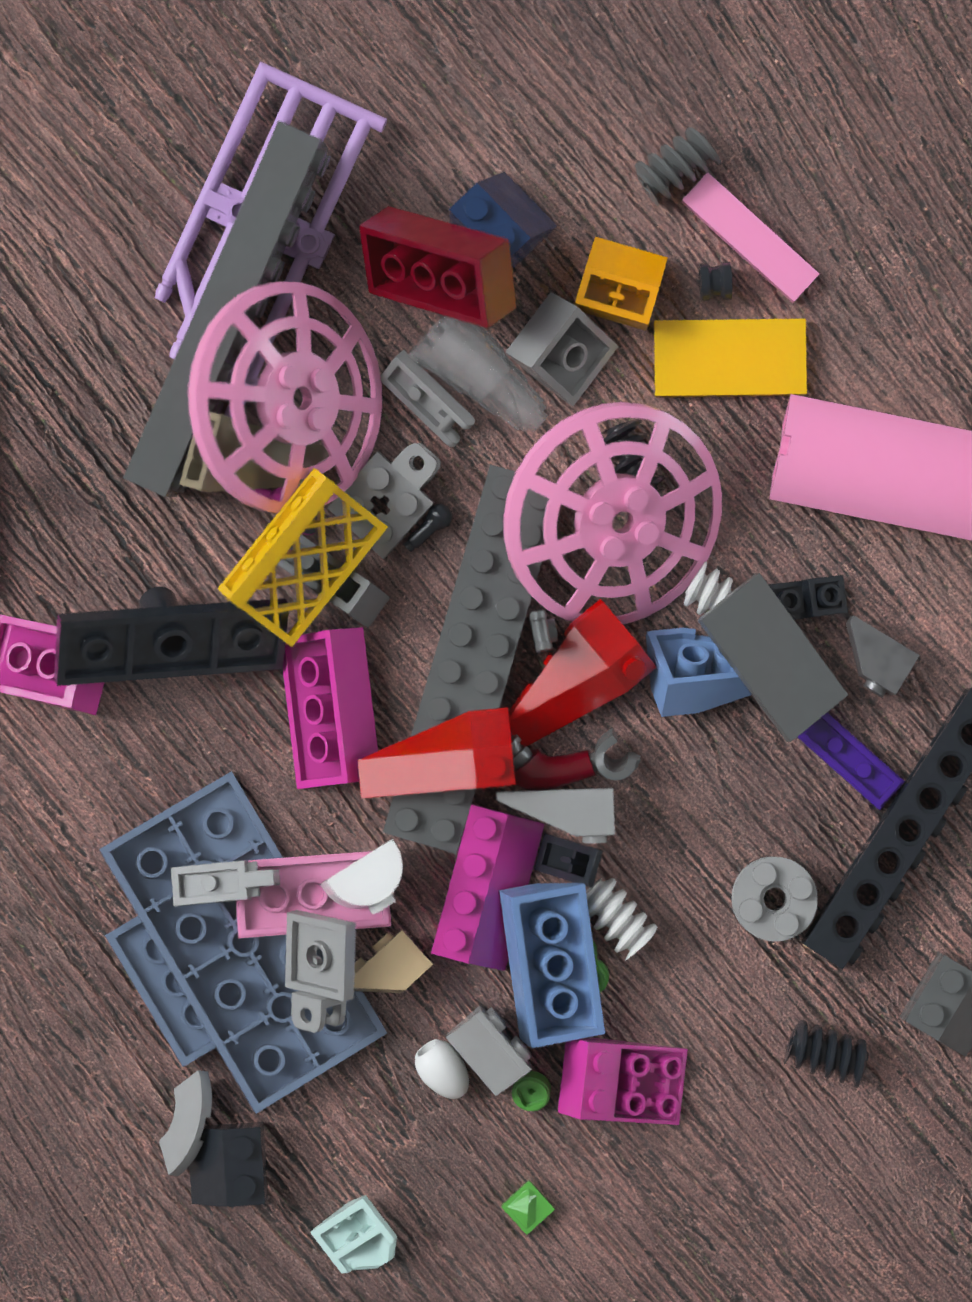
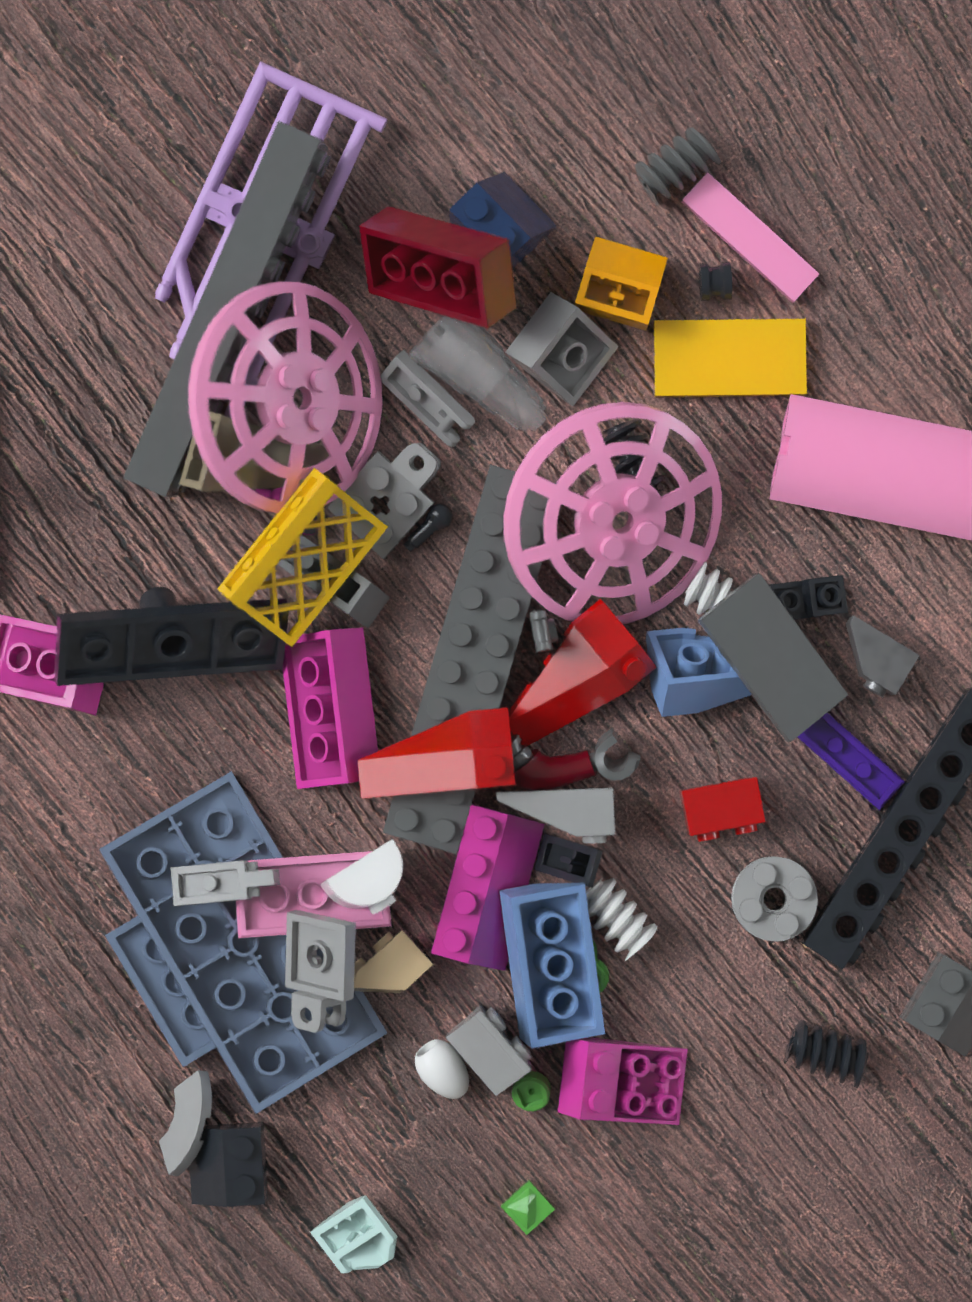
none -> red brick [679,777,766,842]

